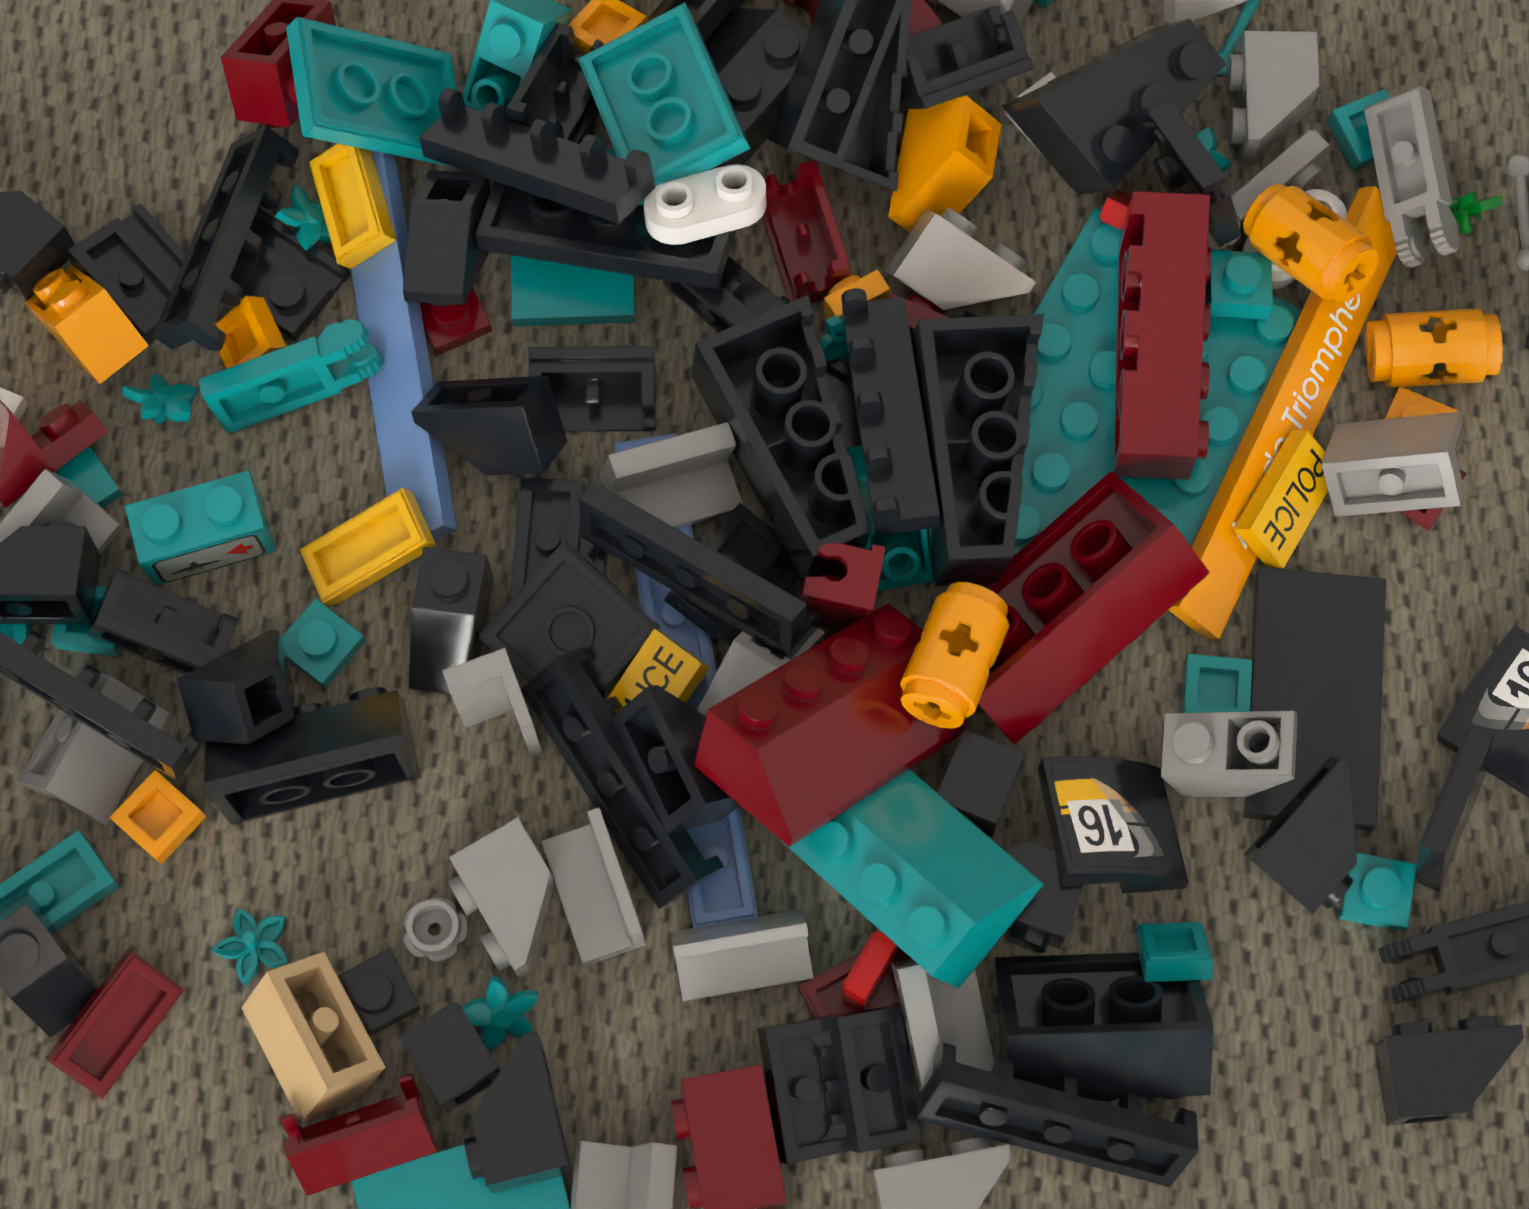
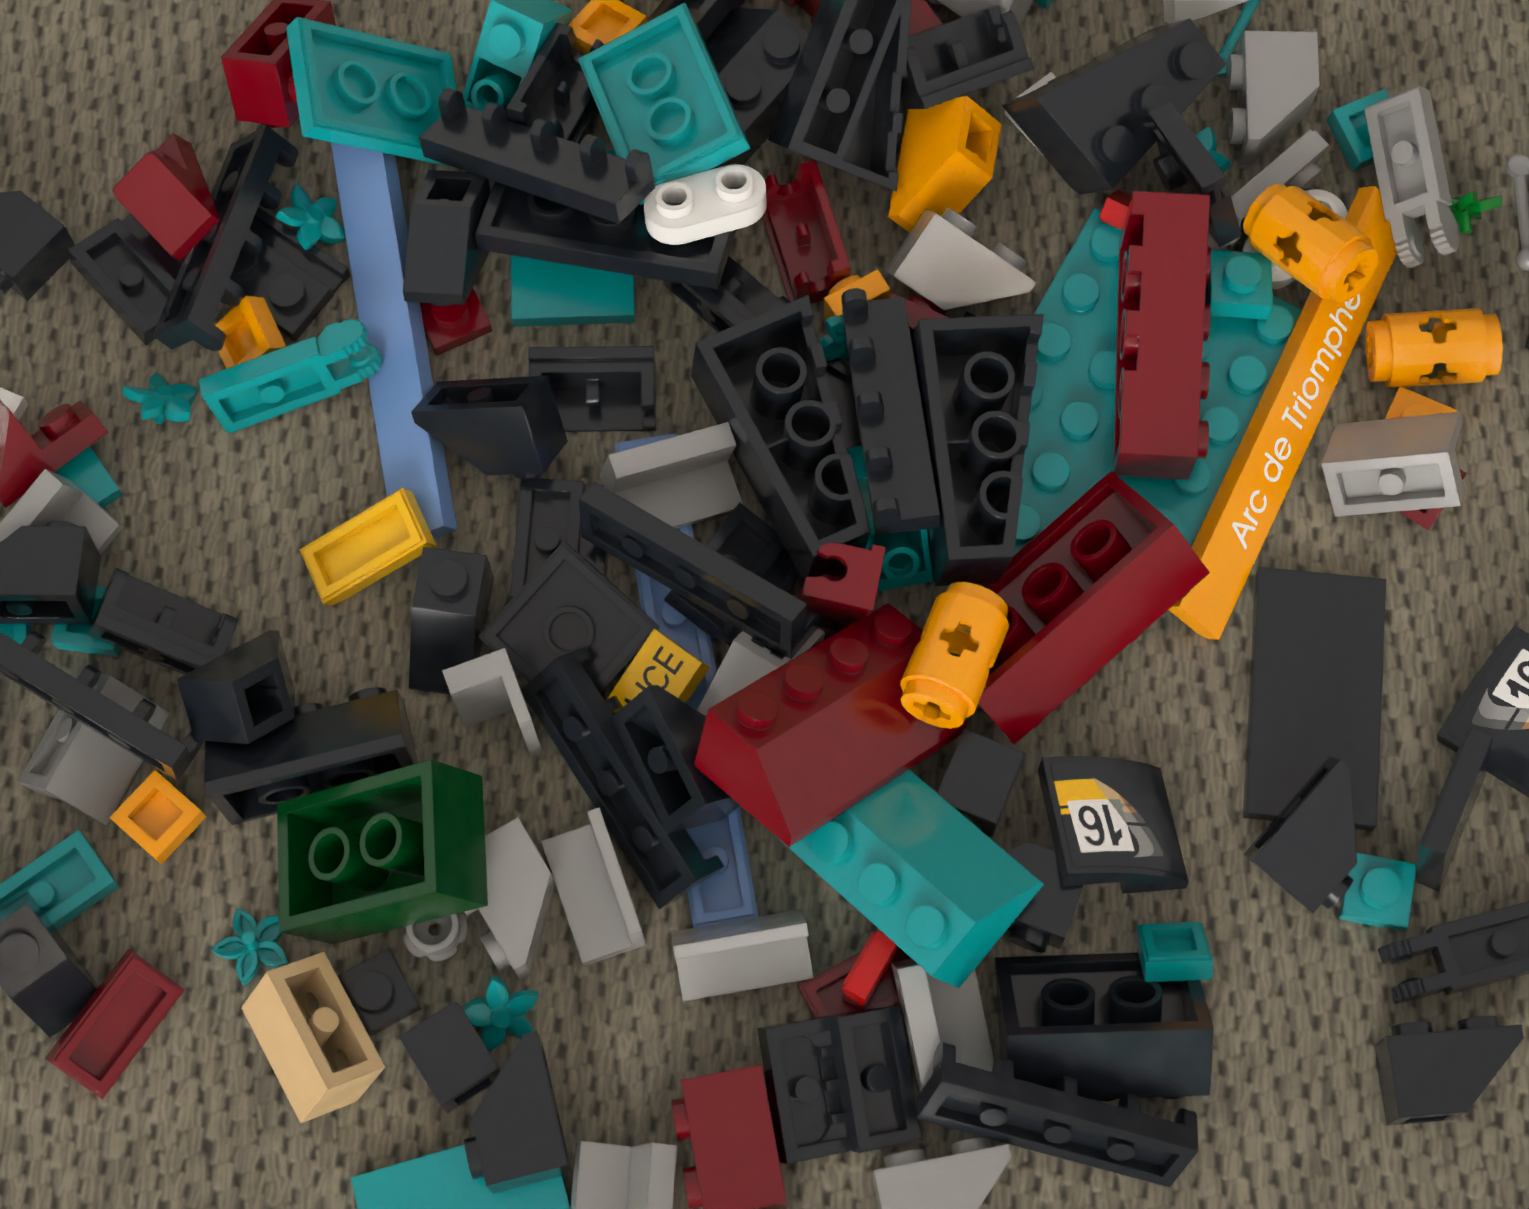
light orange slope [24,265,149,384] -> none
teal brick [125,470,277,586] -> none
dark red hinge [280,1073,437,1196] -> none
teal plate [281,598,366,689] -> none
yellow tile [309,143,397,269] -> none
light grey slope [1161,711,1298,797] -> none
teal plate [1181,654,1252,713] -> none
yellow tile [1234,430,1328,569] -> none
none -> dark red slope [113,133,220,261]
none -> dark green brick [277,759,488,944]

